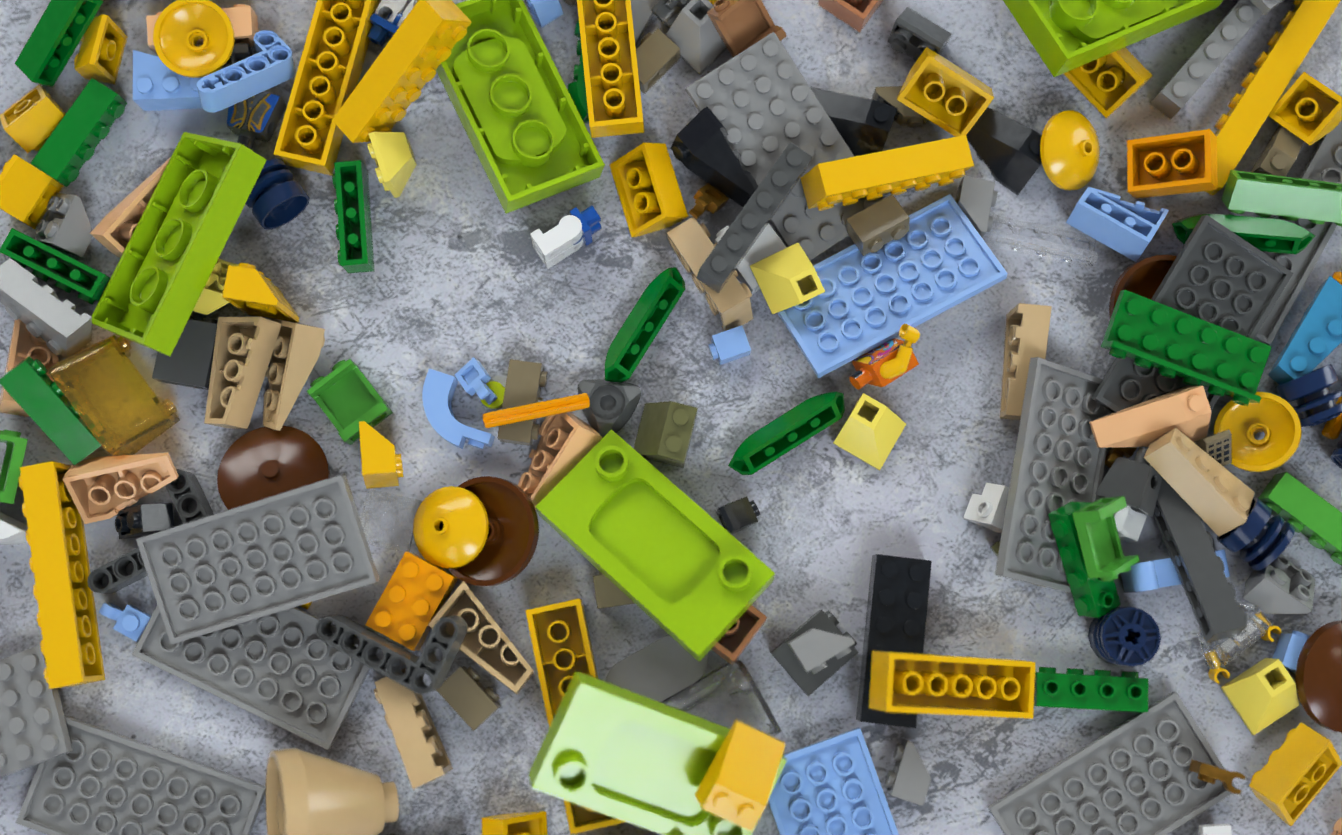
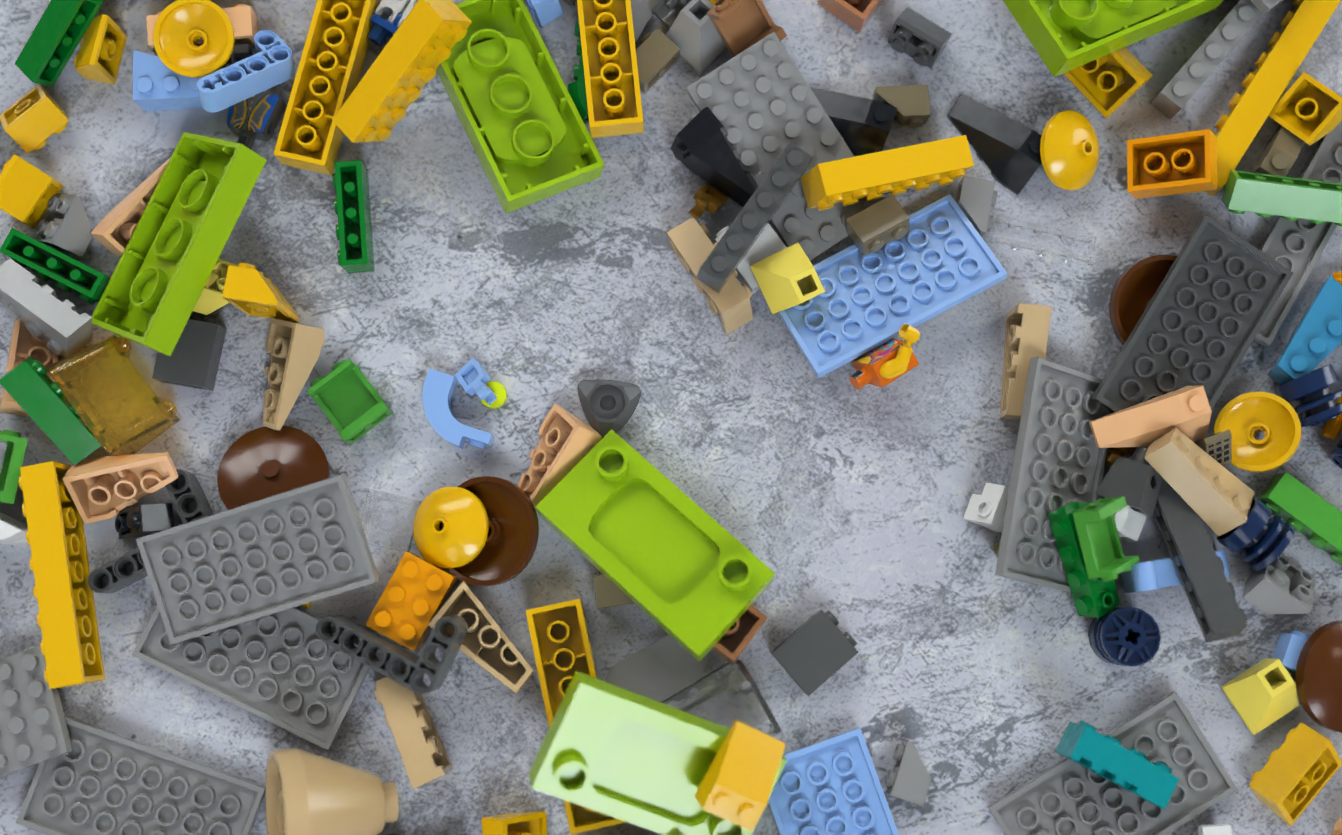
green brick [31,78,127,187] -> none
light blue plate [99,602,151,642] -> none
tan wedge [204,317,282,429] -> none
dark blue wheel [245,159,310,230] -> none
yellow slope [359,421,404,489] -> none
light yellow slope [367,132,417,198] -> none
dark tan brick [436,666,501,731] -> none
light orange axle [482,393,590,428] -> none
dark tan brick [497,359,548,446] -> none
white hips [530,206,602,269] -> none
green brick [605,267,685,383] -> none
yellow slope [610,142,688,237] -> none
olive slope [633,401,698,468] -> none
light blue brick [708,325,751,365] -> none
black slope [716,496,760,535] -> none
green brick [728,392,845,475] -> none
light grey slope [787,628,855,674] -> none
light yellow slope [833,393,906,470] -> none
black brick [856,554,932,728] -> none
yellow brick [869,651,1036,719] -> none
yellow slope [897,47,994,137] -> none
green brick [1034,667,1148,712] -> none
light blue wedge [1066,187,1169,262] -> none
green bracket [1101,290,1272,406] -> none
green brick [1172,214,1315,254] -> none
pearl gold plate [1189,760,1245,794] -> none
clear torso [1198,601,1282,684] -> none
none -> teal wedge [1055,720,1180,809]

